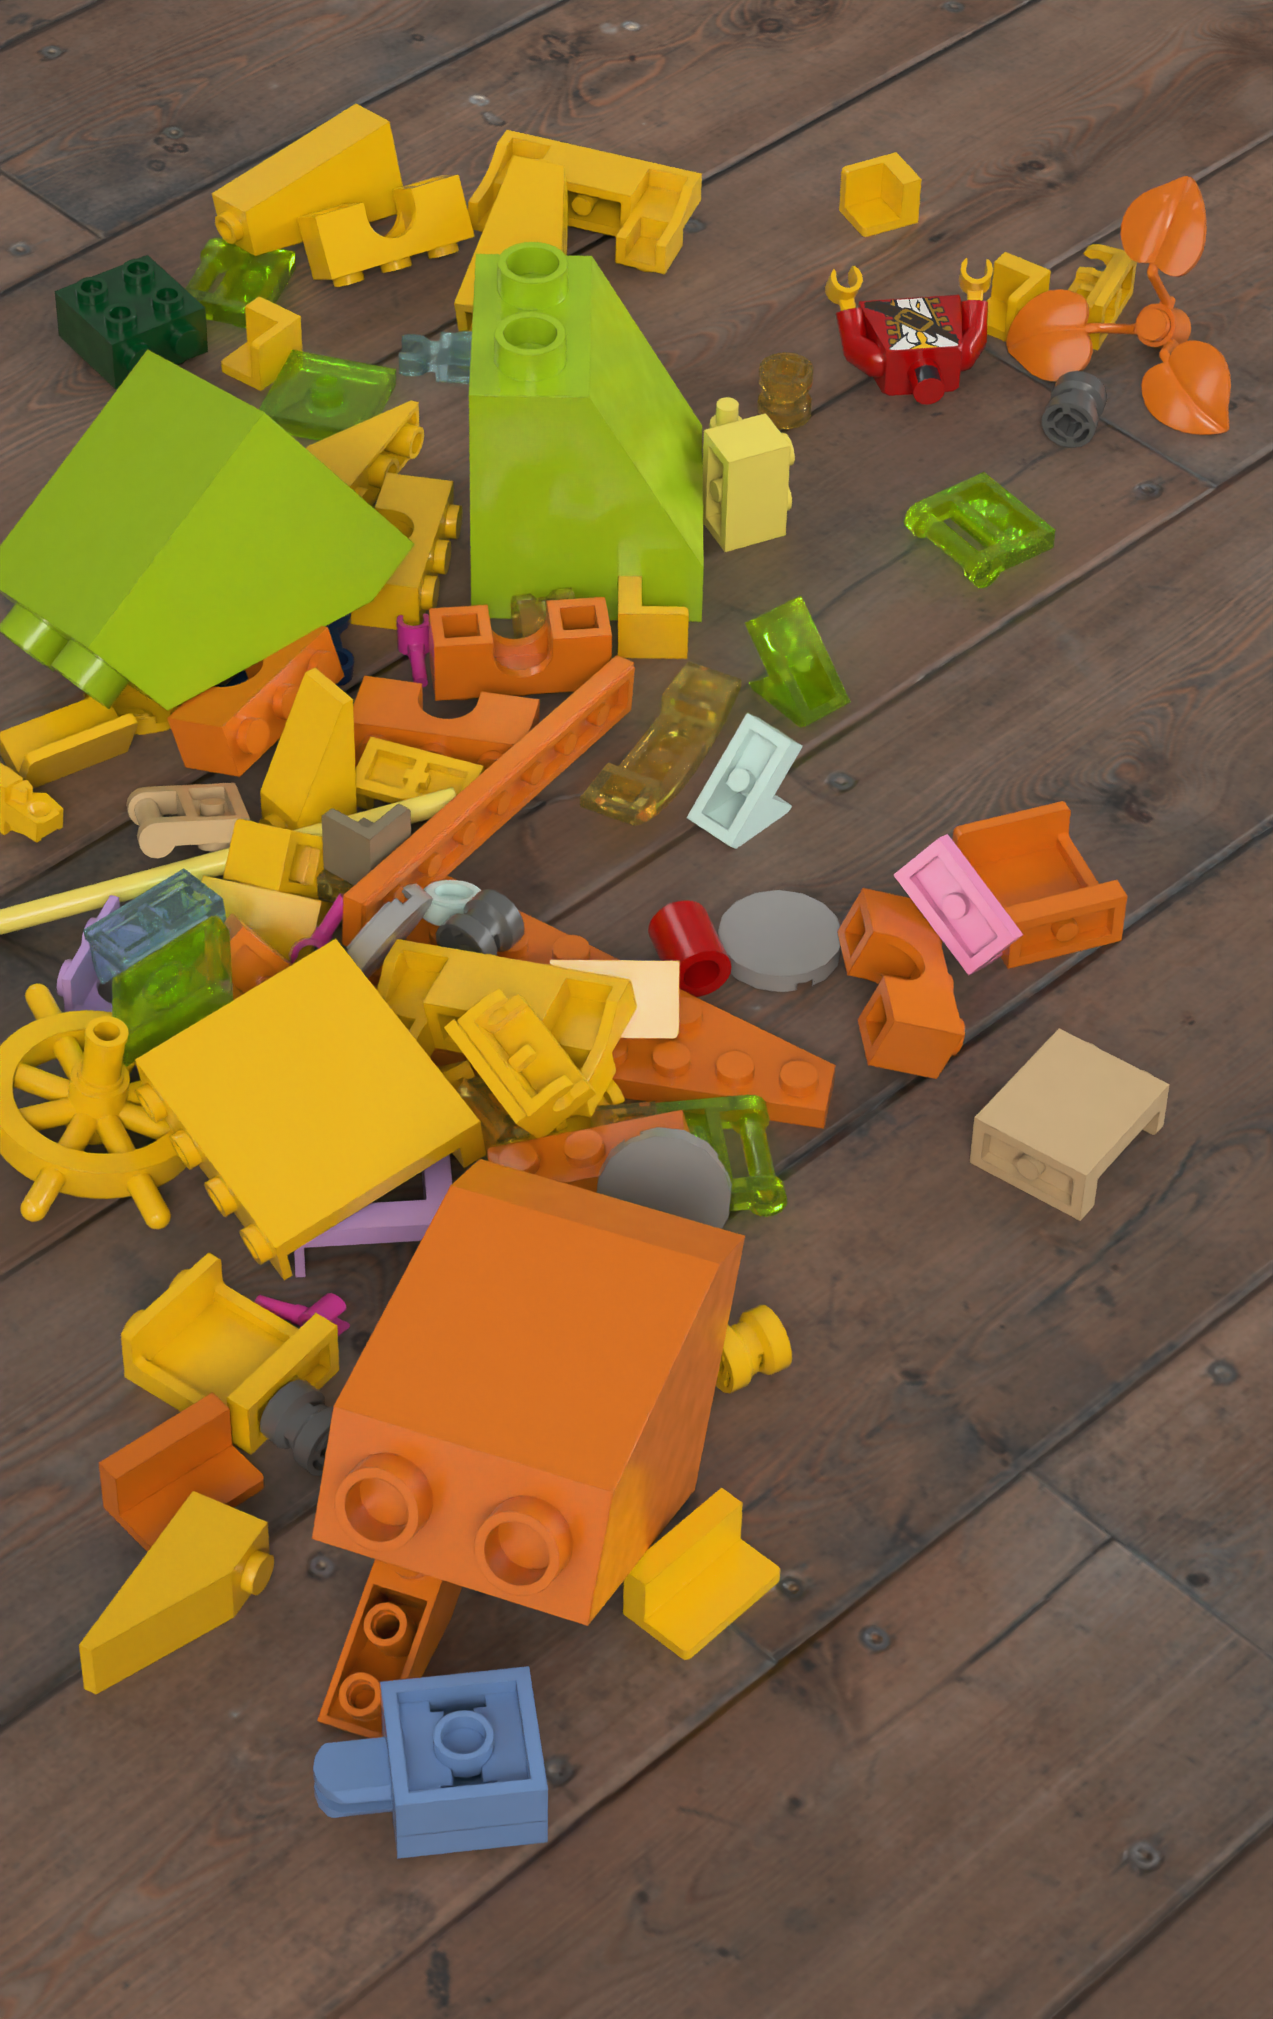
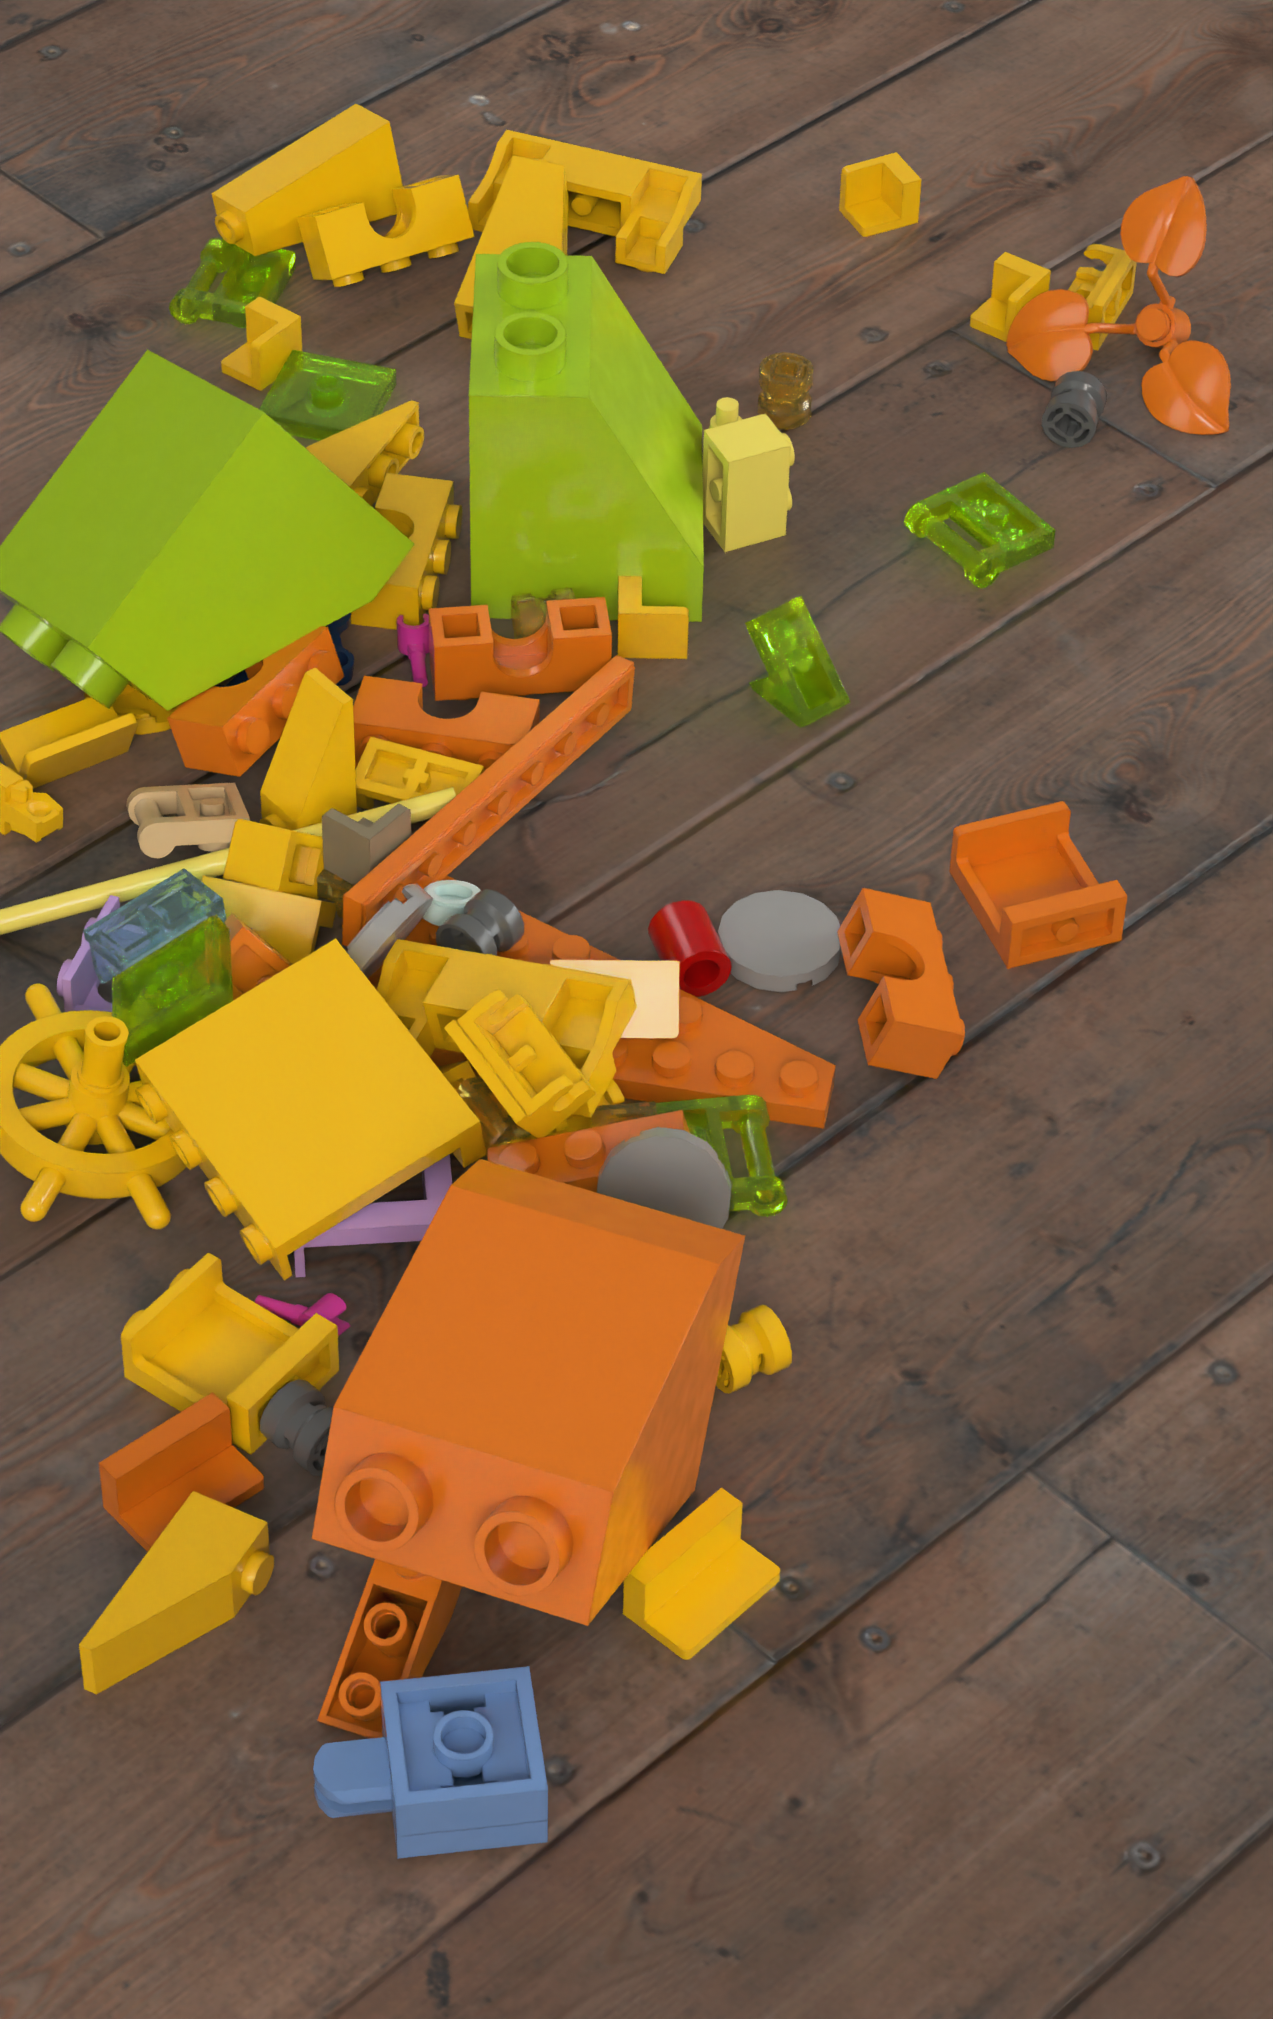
dark green brick [55,255,208,389] -> none
dark pink hand [289,893,344,964] -> none
clear light blue plate [399,331,472,384] -> none
clear yellow slope [580,661,741,826] -> none
light aqua slope [686,713,803,849] -> none
red torso [825,258,993,405] -> none
bright pink panel [894,834,1023,975] -> none
tan panel [970,1028,1170,1221] -> none

